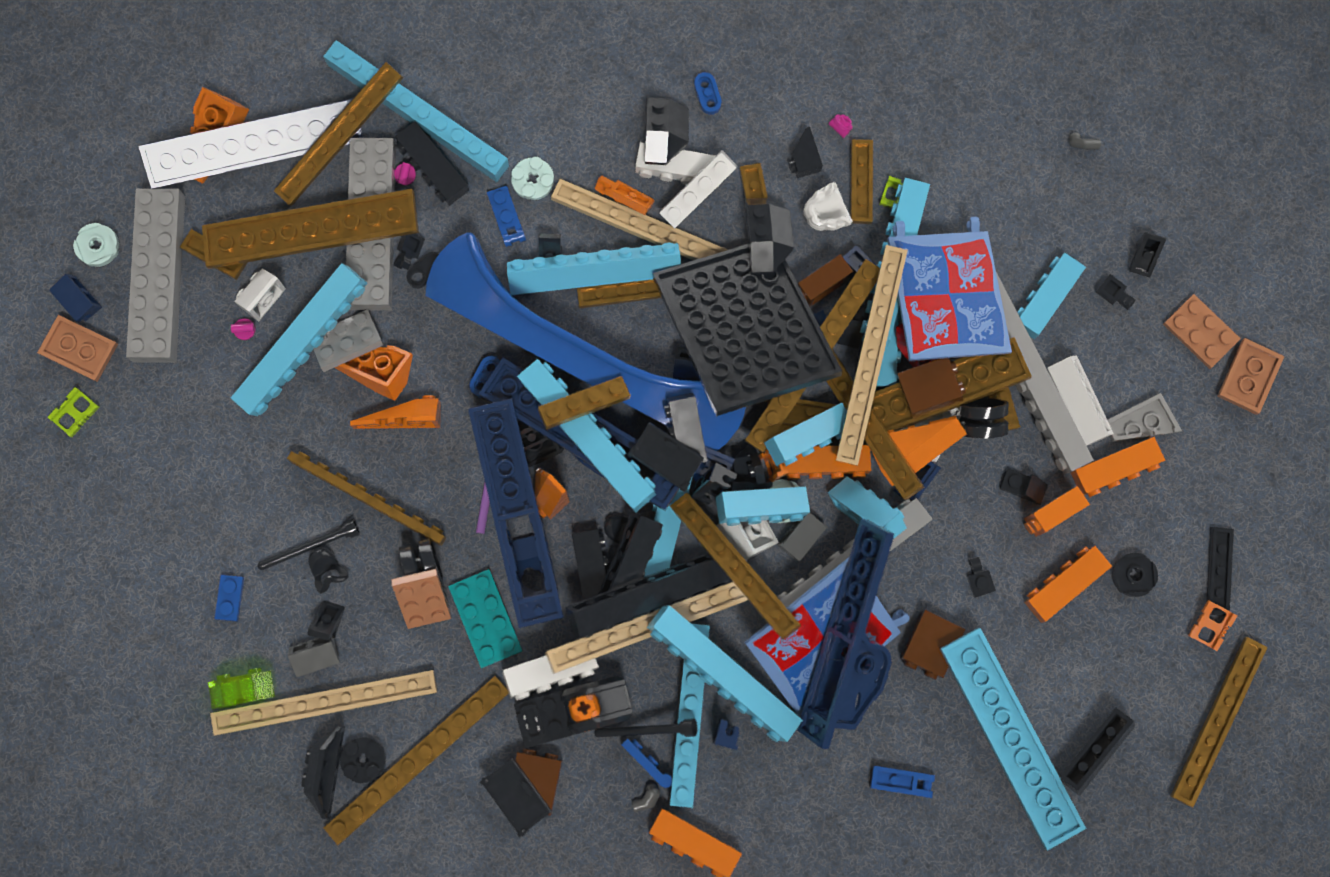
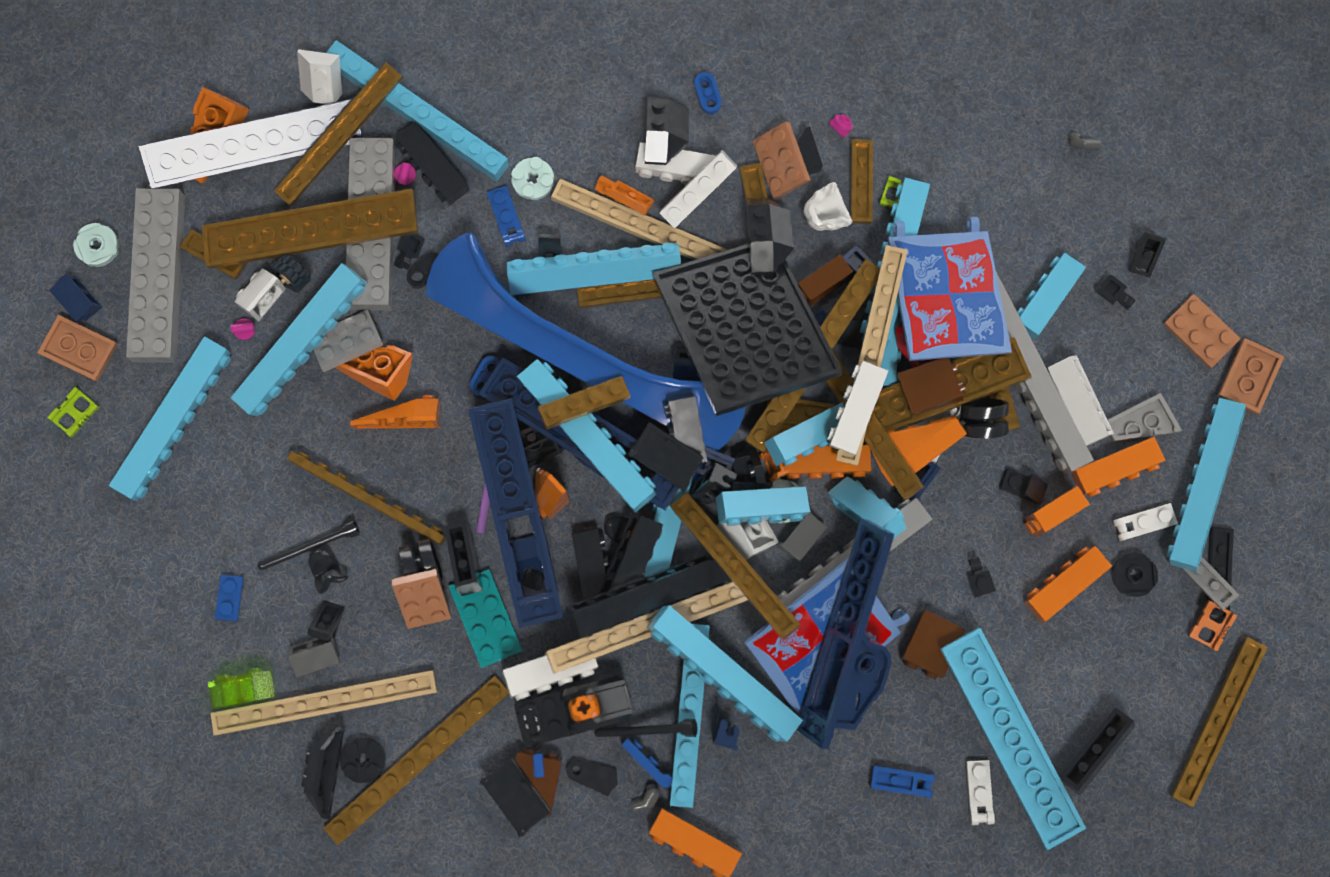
none -> medium azure brick [109,336,231,501]
none -> black wheel [269,254,311,293]
none -> white slope [297,50,342,104]
none -> black brick [444,521,483,596]
none -> blue tile [533,753,545,778]
none -> black piece [566,760,618,796]
none -> nougat plate [753,122,811,199]
none -> white brick [827,361,888,455]
none -> white plate [966,760,995,825]
none -> white plate [1113,503,1178,541]
none -> medium azure brick [1167,398,1246,572]
none -> light grey plate [1181,557,1240,611]

